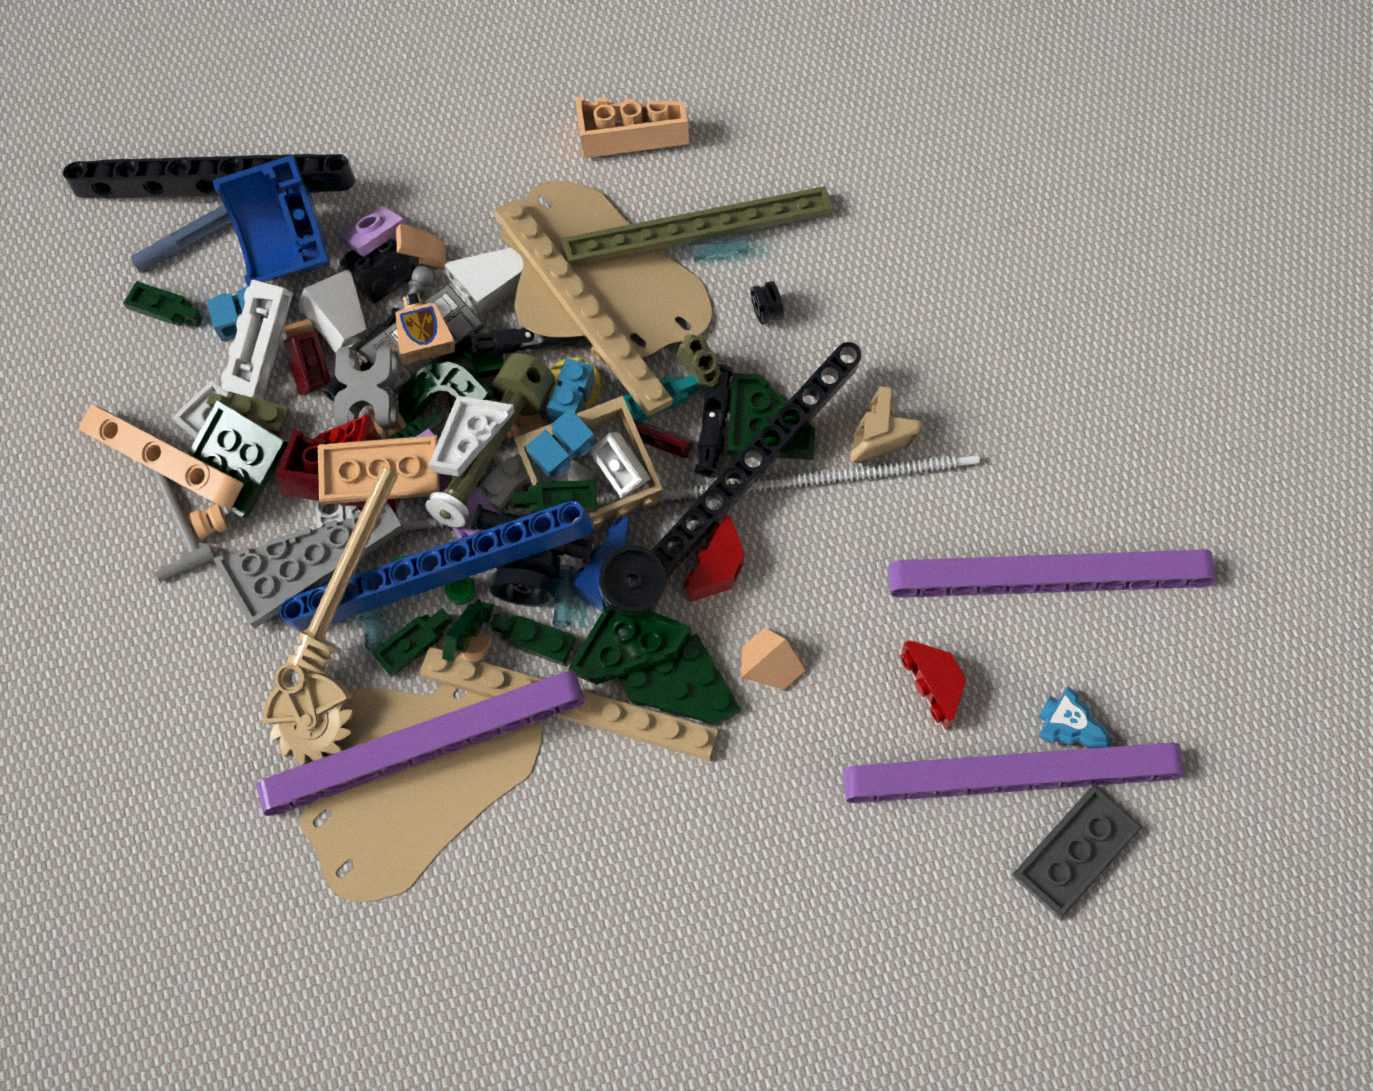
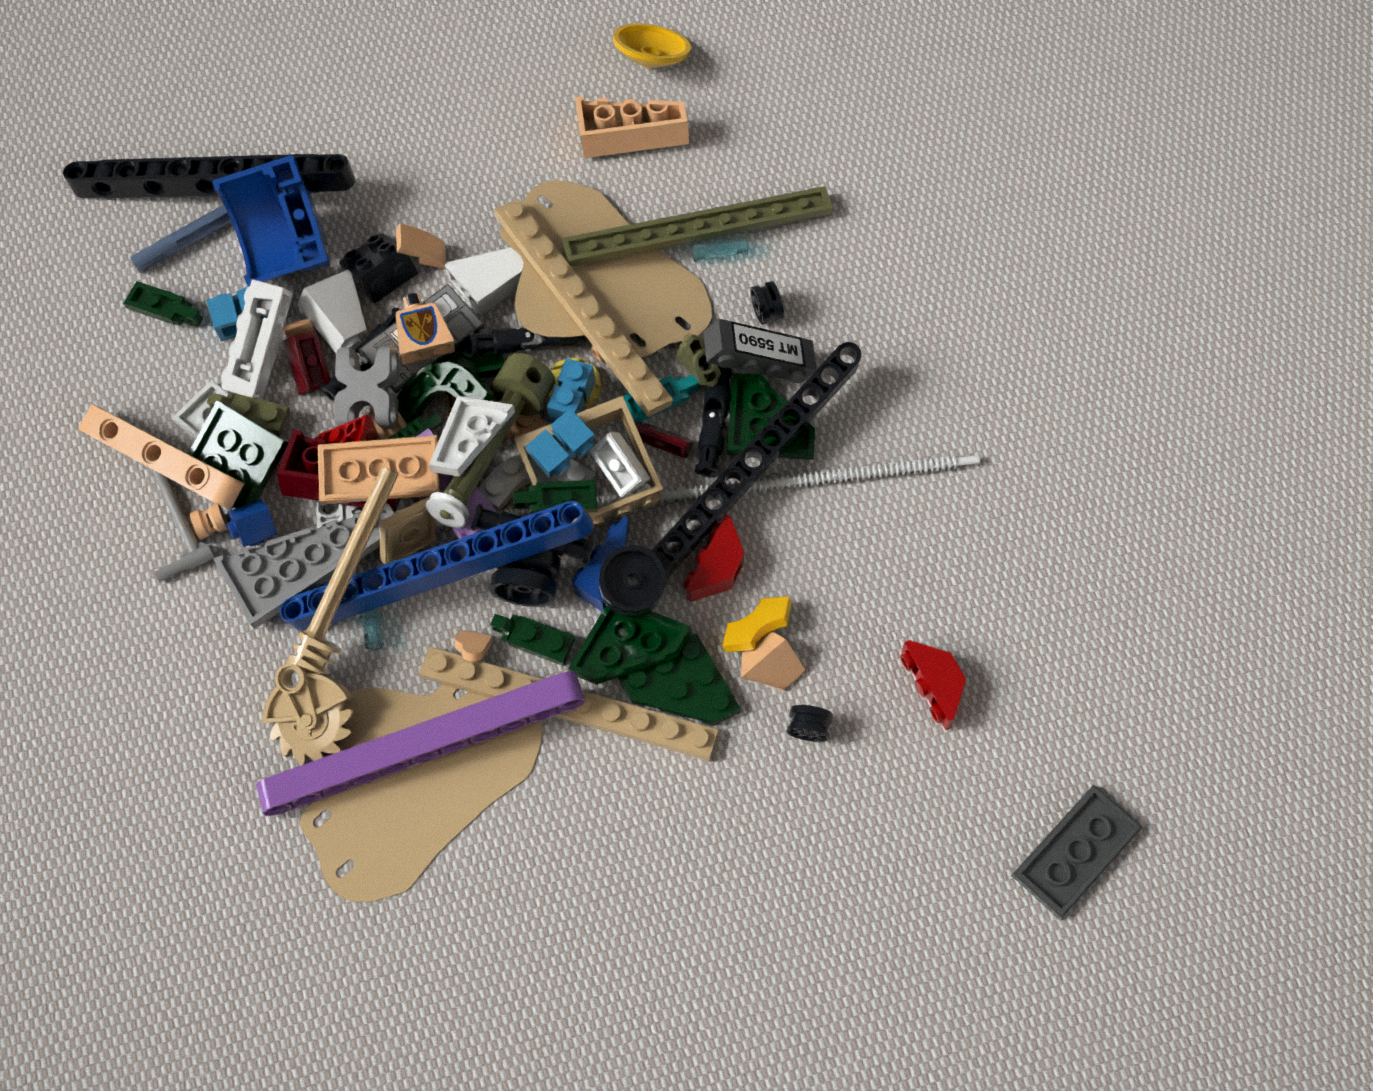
lavender piece [337,205,407,257] -> none
dark green hinge [371,608,452,678] -> none
light grey bar [404,266,434,309] -> none
dark green hinge [442,599,494,663] -> none
green tile [445,577,476,605] -> none
clear light blue pin [552,565,575,627] -> none
medium lavender beam [842,743,1185,803] -> none
tan piece [850,386,922,464] -> none
medium lavender beam [888,550,1216,598] -> none
dark azure rock [1038,686,1113,748] -> none
none -> blue brick [227,499,277,547]
none -> tan tile [379,496,436,565]
none -> yellow dish [613,23,691,69]
none -> brick [703,319,817,383]
none -> yellow tile [722,596,792,652]
none -> black wheel [786,705,833,742]

